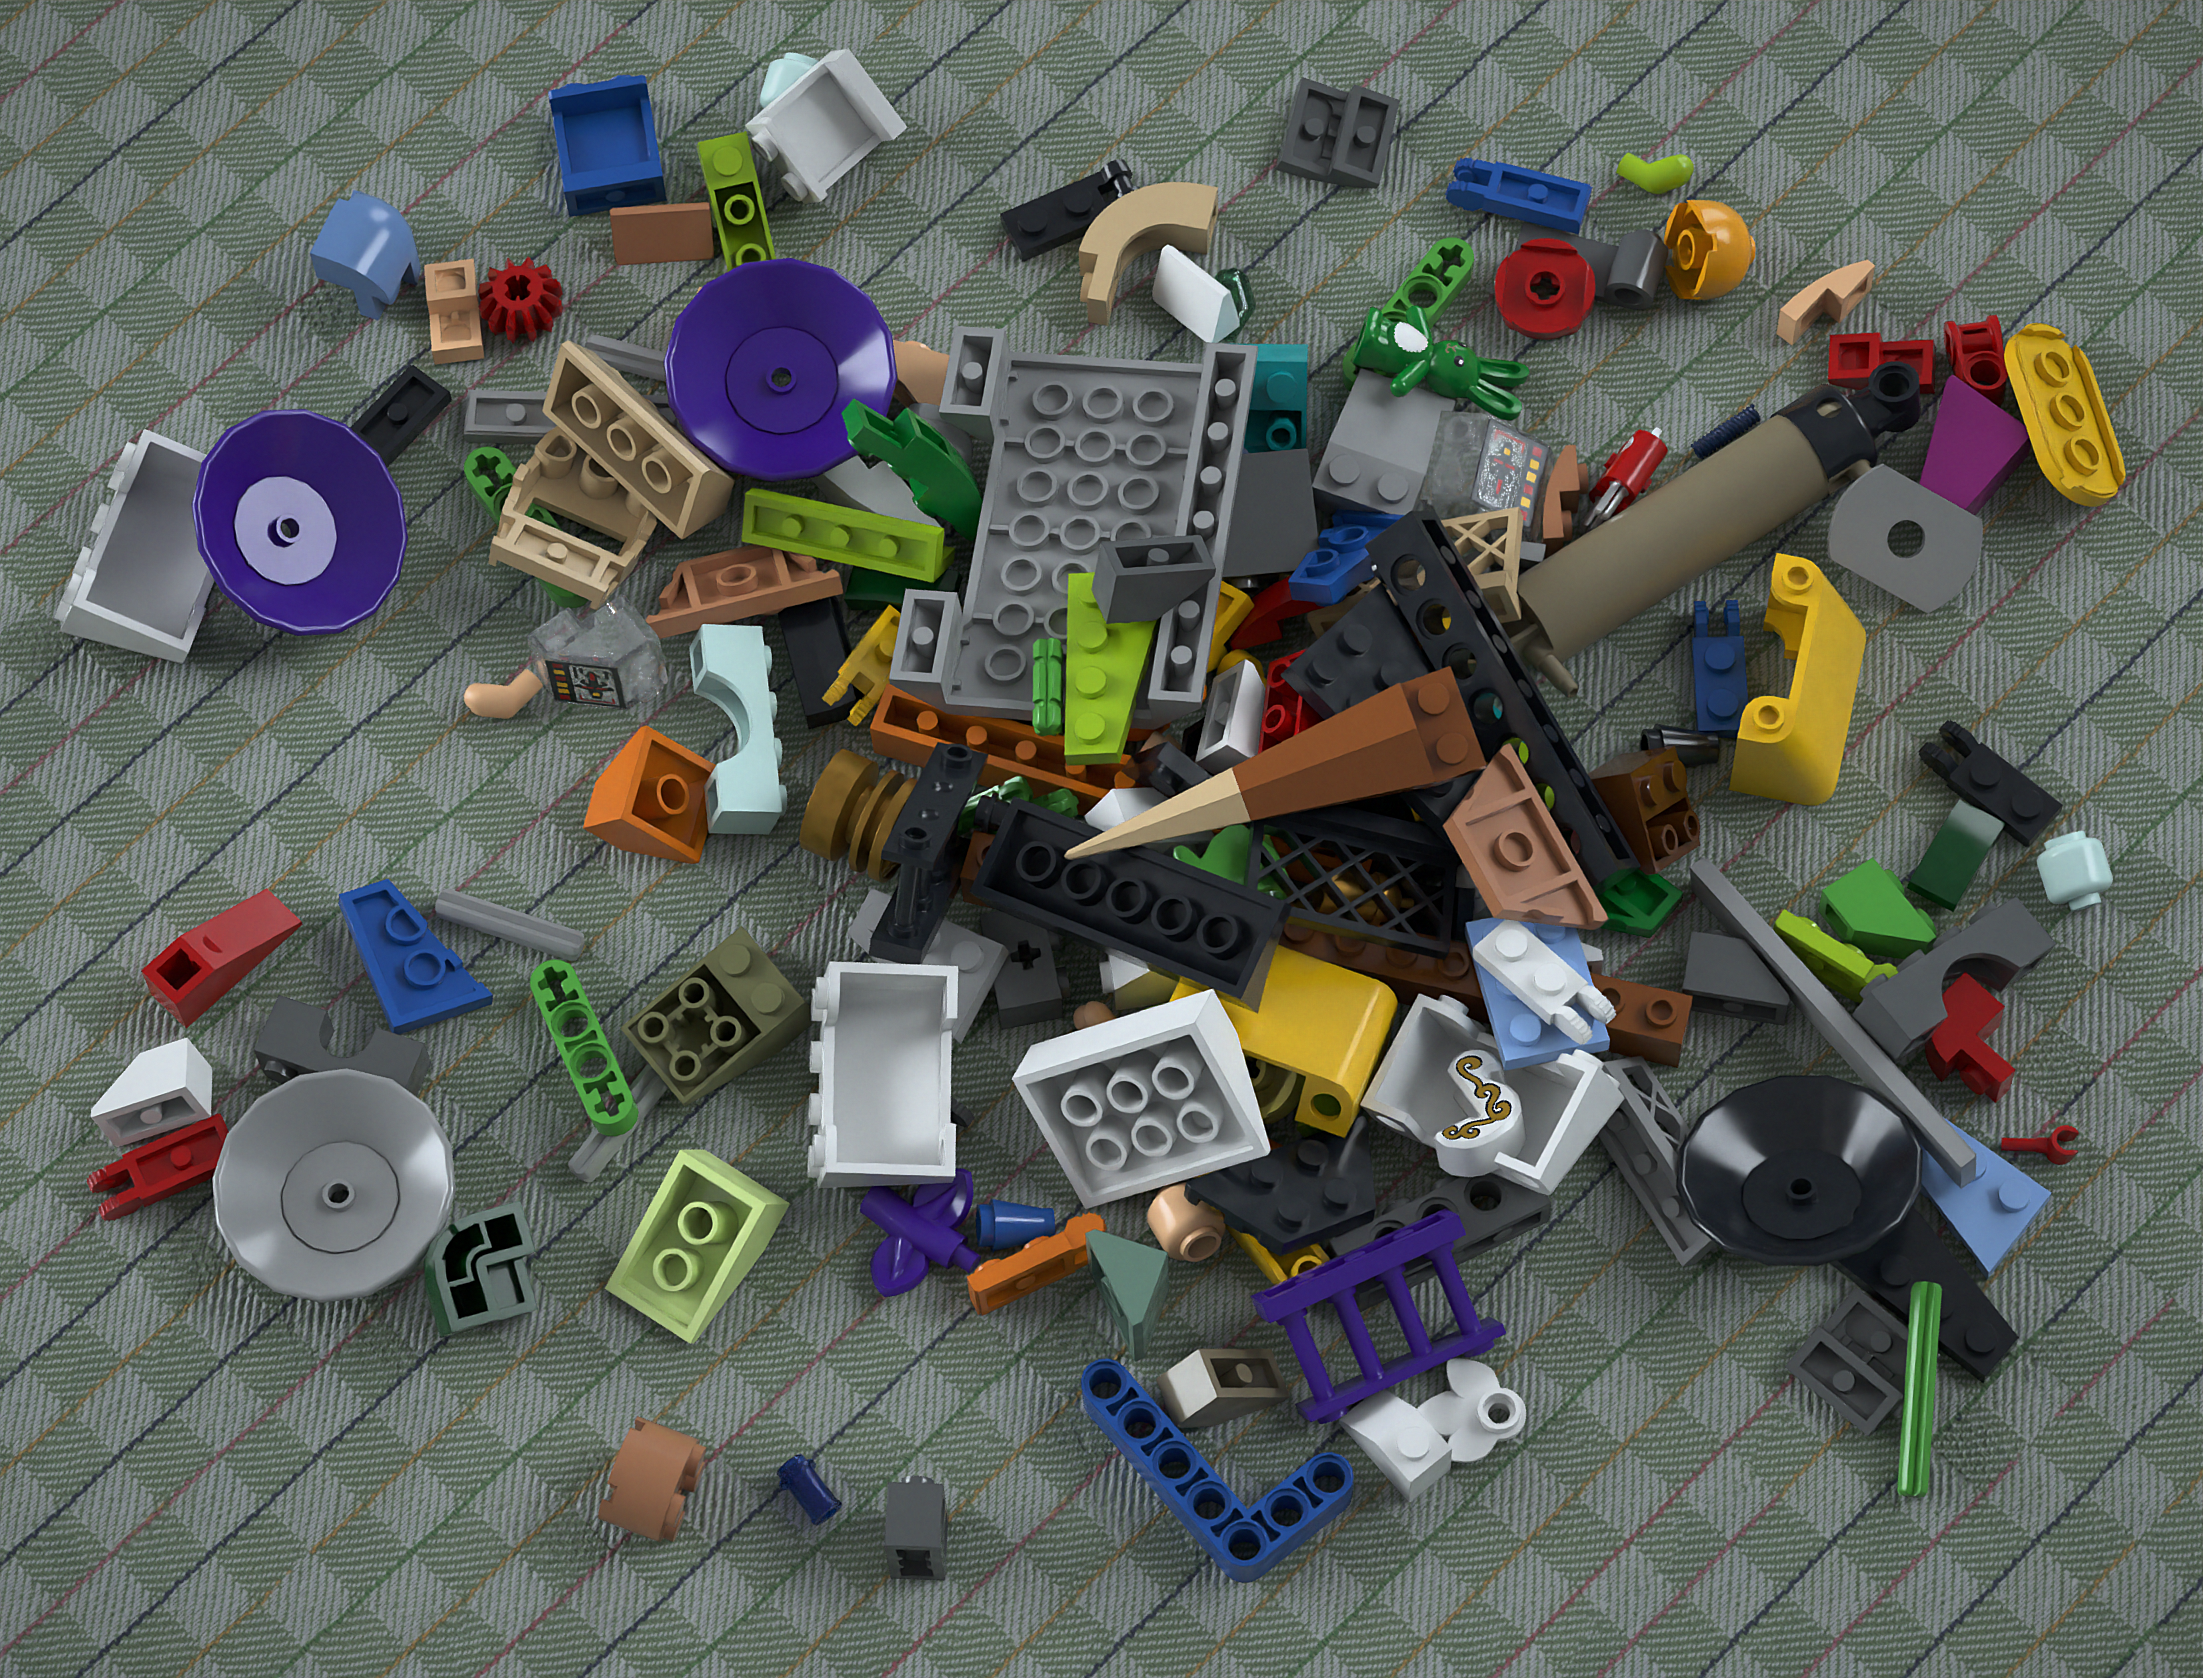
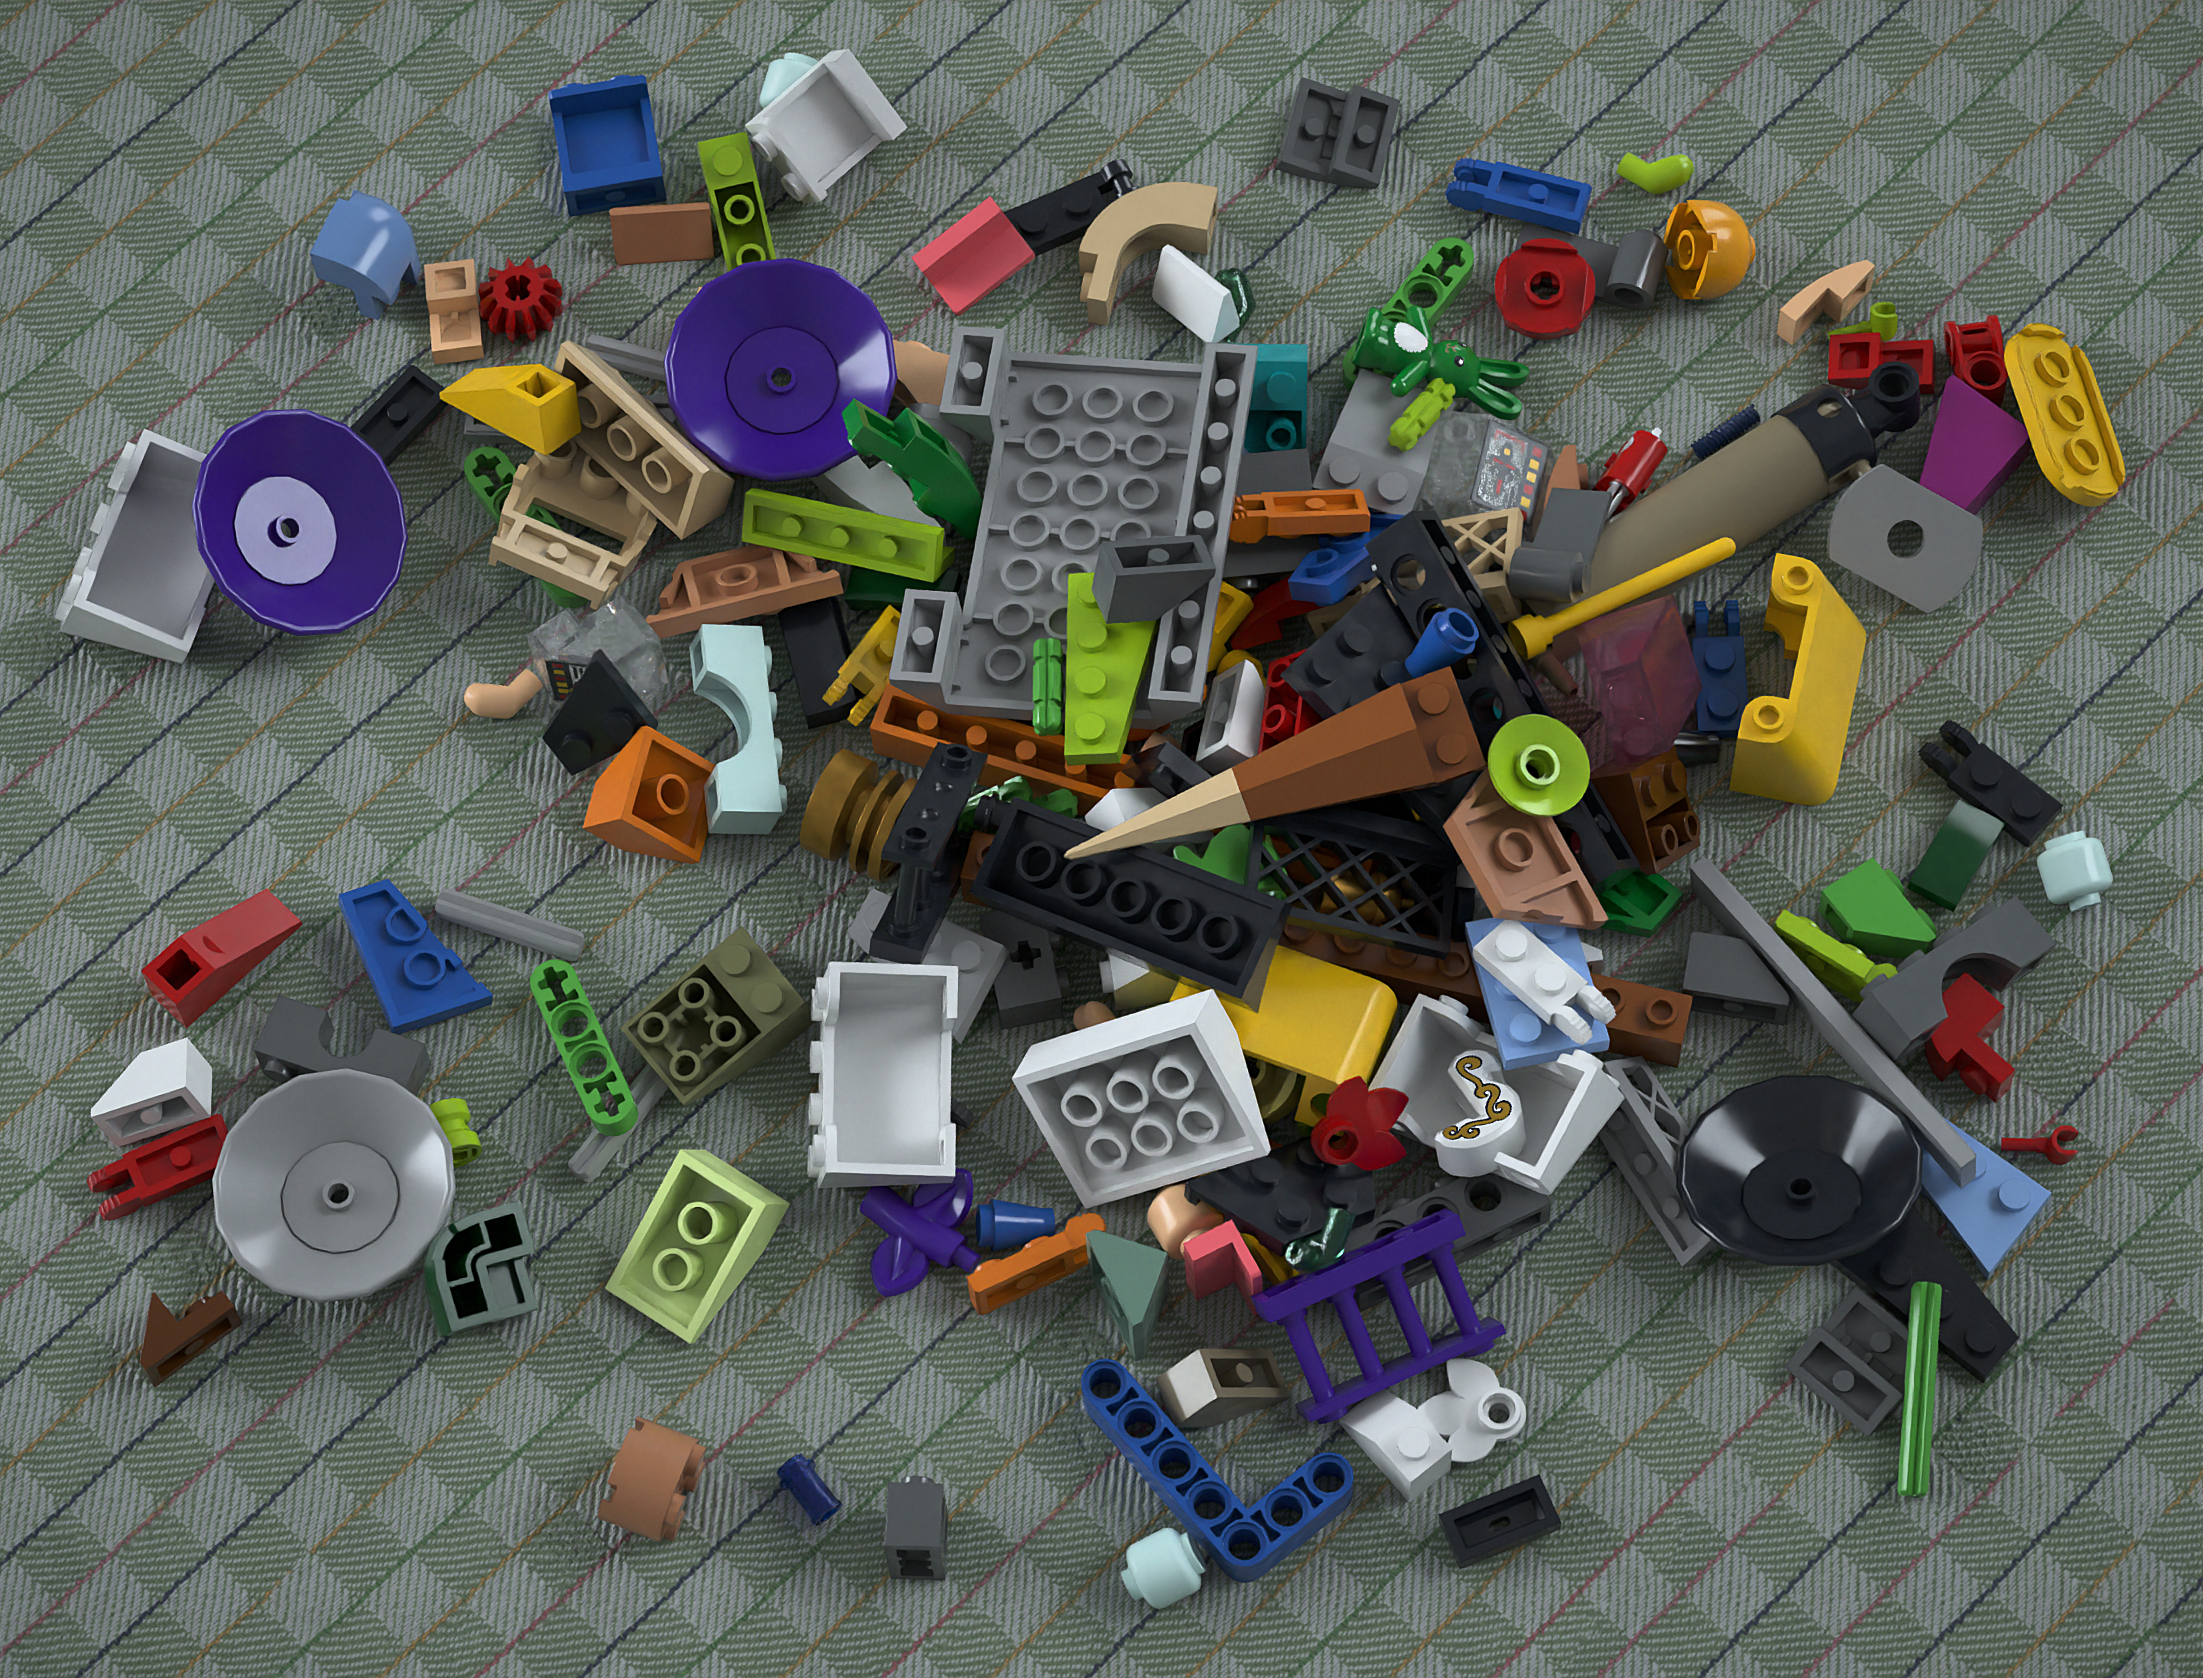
none -> reddish brown slope [140,1290,242,1387]
none -> lime wheel [429,1098,483,1169]
none -> yellow slope [439,364,582,456]
none -> black wing [542,649,659,776]
none -> coral panel [911,196,1035,316]
none -> light aqua head [1121,1528,1207,1609]
none -> coral panel [1183,1220,1263,1316]
none -> orange hinge [1229,489,1370,544]
none -> clear green arm [1285,1206,1356,1274]
none -> red plate [1311,1076,1409,1171]
none -> lime axle [1387,378,1456,452]
none -> blue cone [1405,608,1479,678]
none -> black piece [1438,1474,1561,1569]
none -> lime dish [1488,714,1590,817]
none -> yellow piece [1508,537,1736,661]
none -> dark grey door [1509,487,1613,604]
none -> clear pink slope [1574,594,1703,767]
none -> lime hand [1827,302,1898,341]

